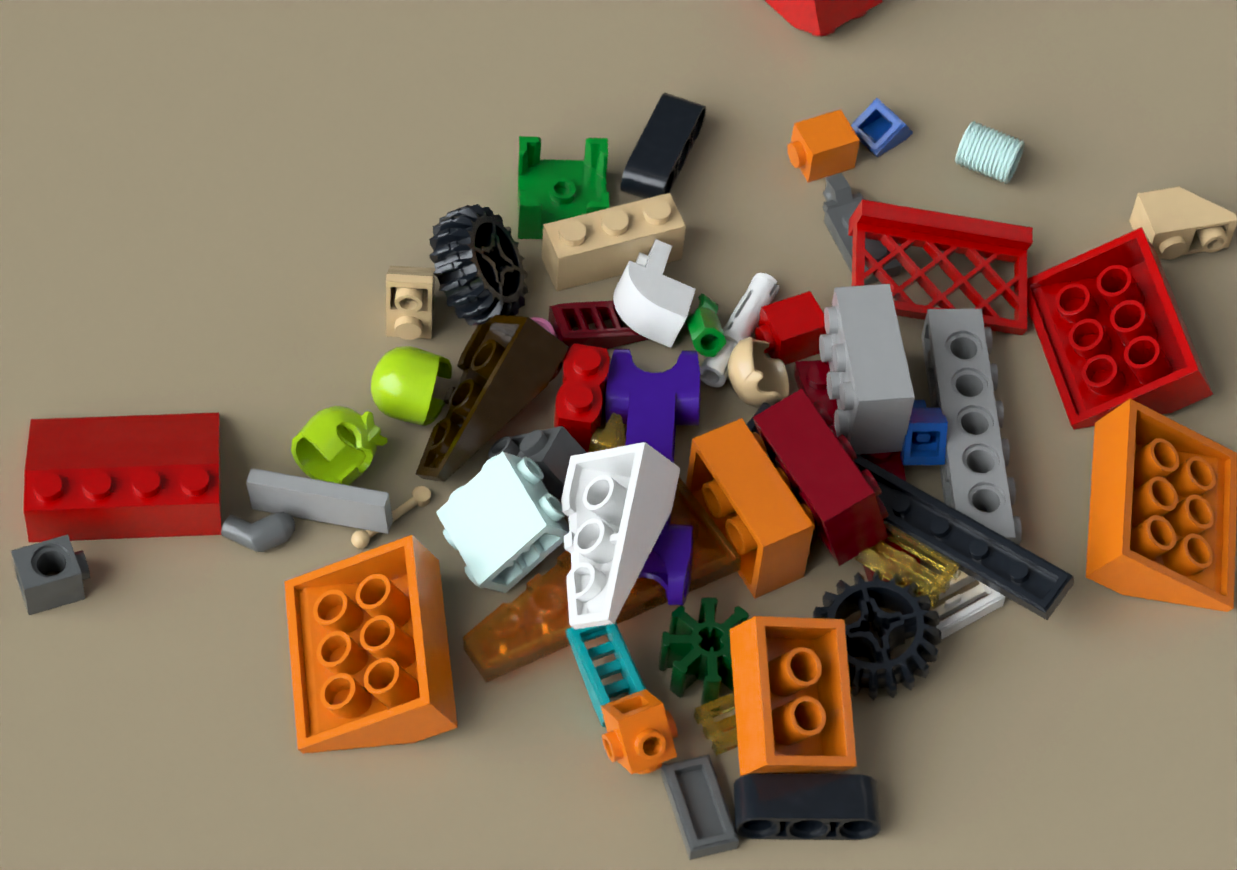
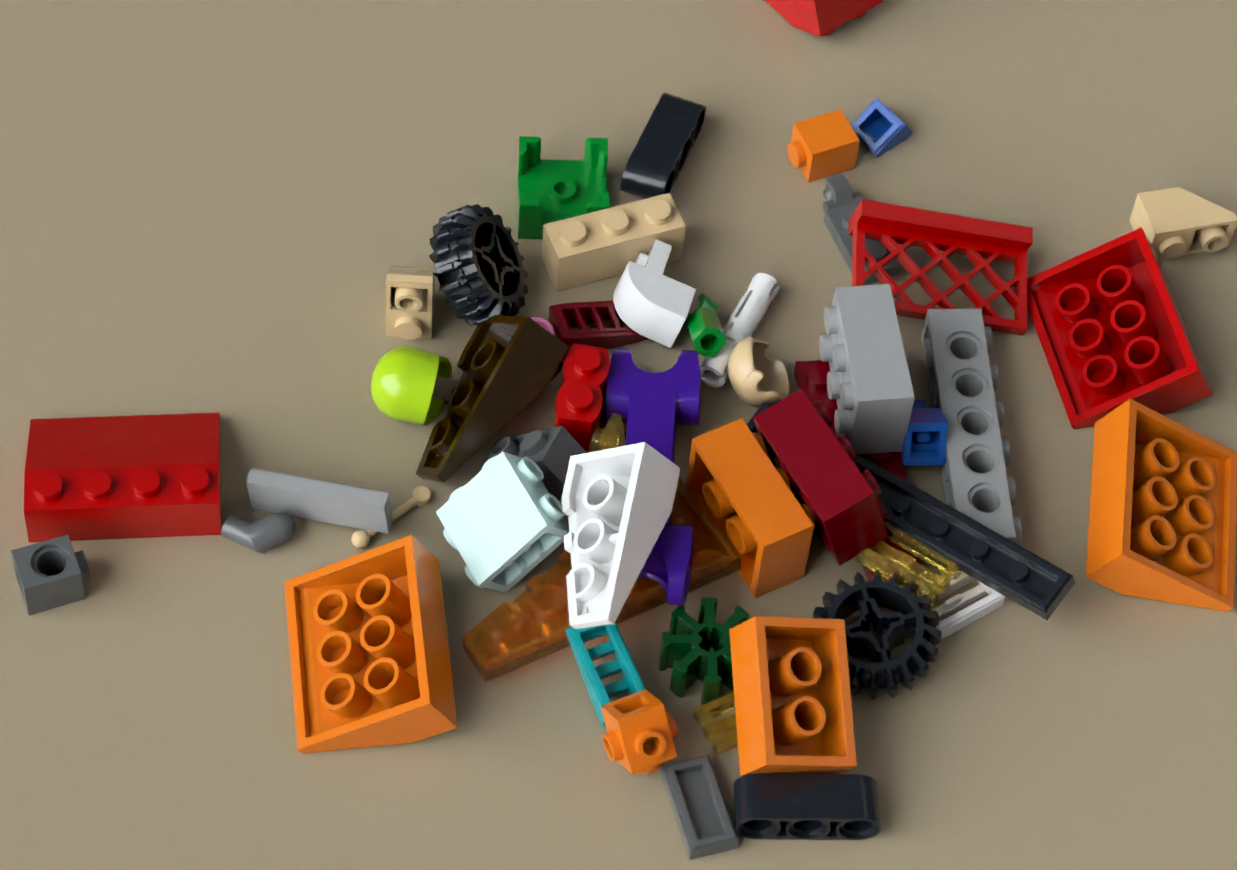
lime helmet [291,406,388,485] -> none
red brick [755,291,826,365] -> none
light aqua piece [955,121,1025,184] -> none

